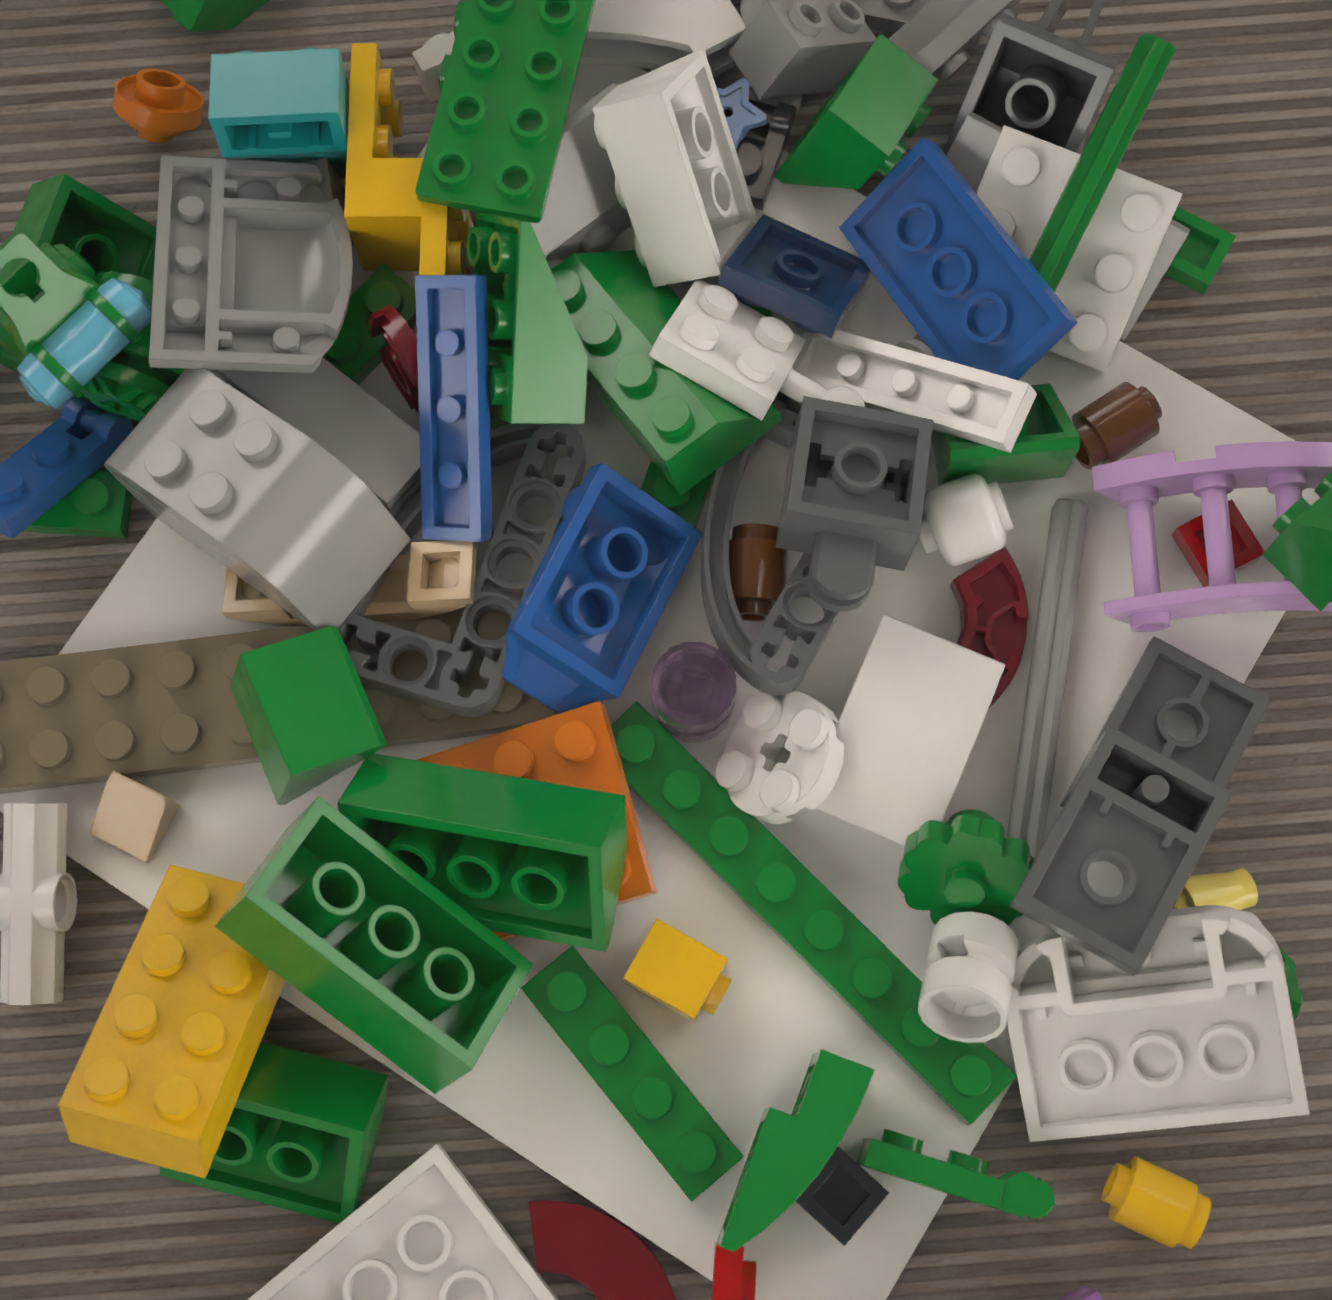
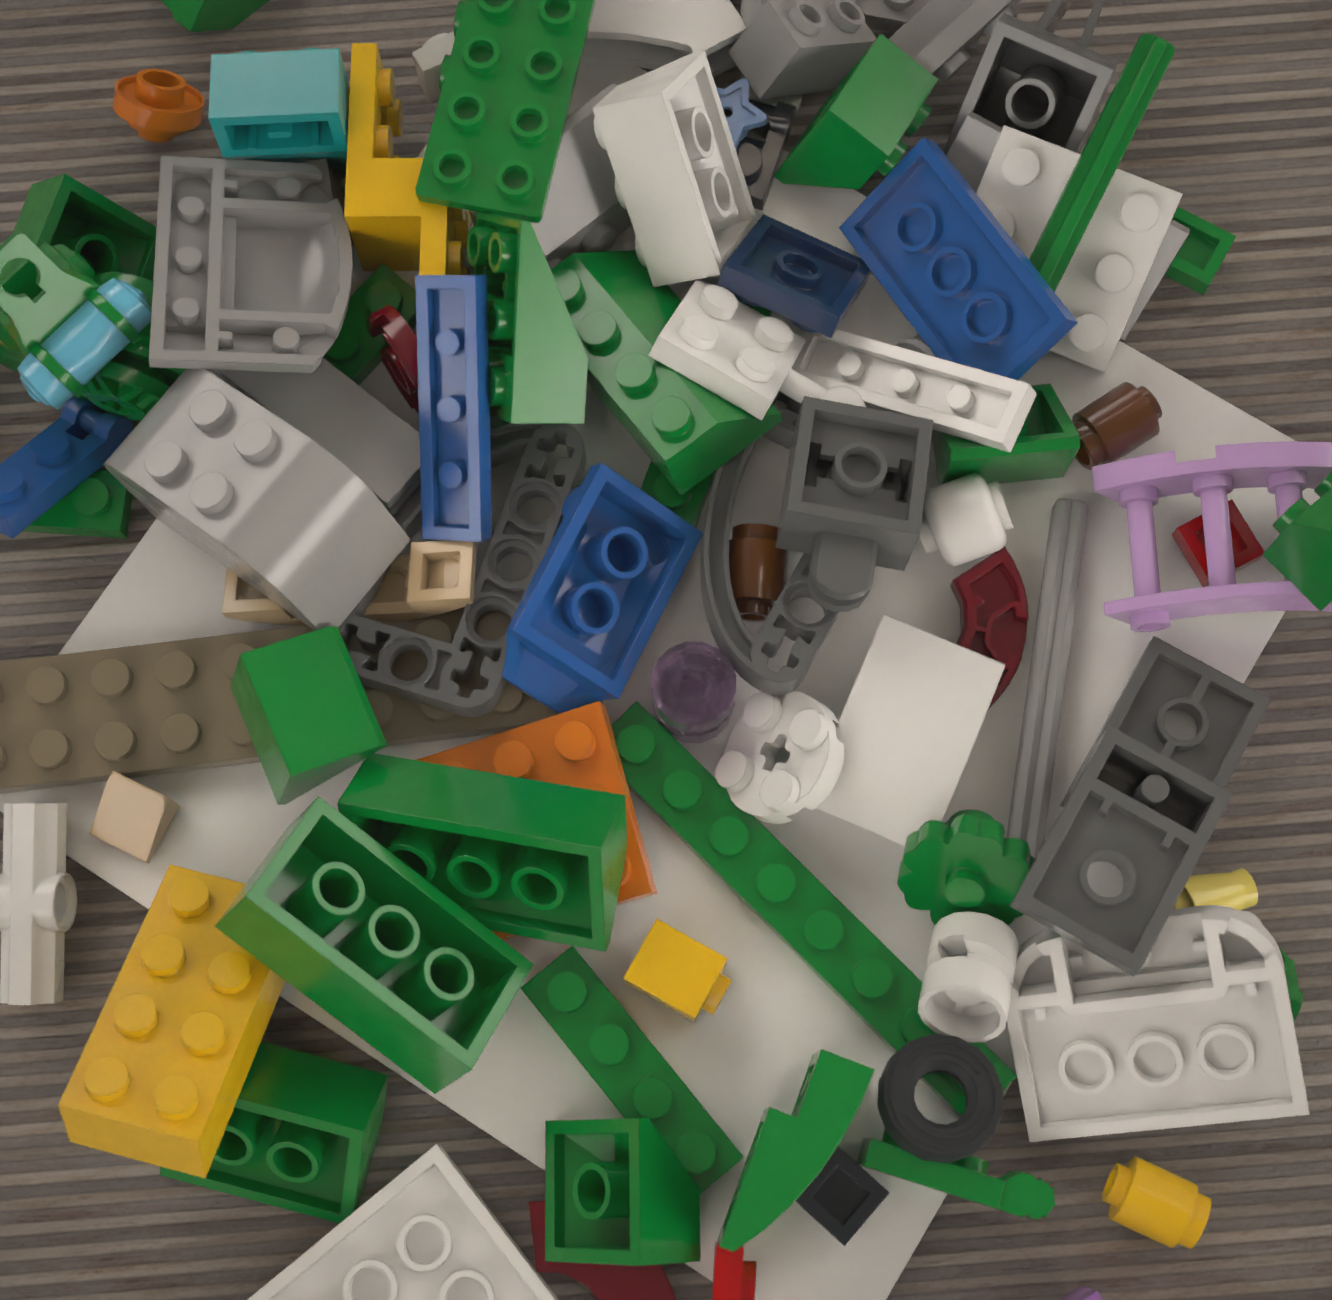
none -> green slope [545,1118,701,1266]
none -> black tyre [877,1034,1003,1163]

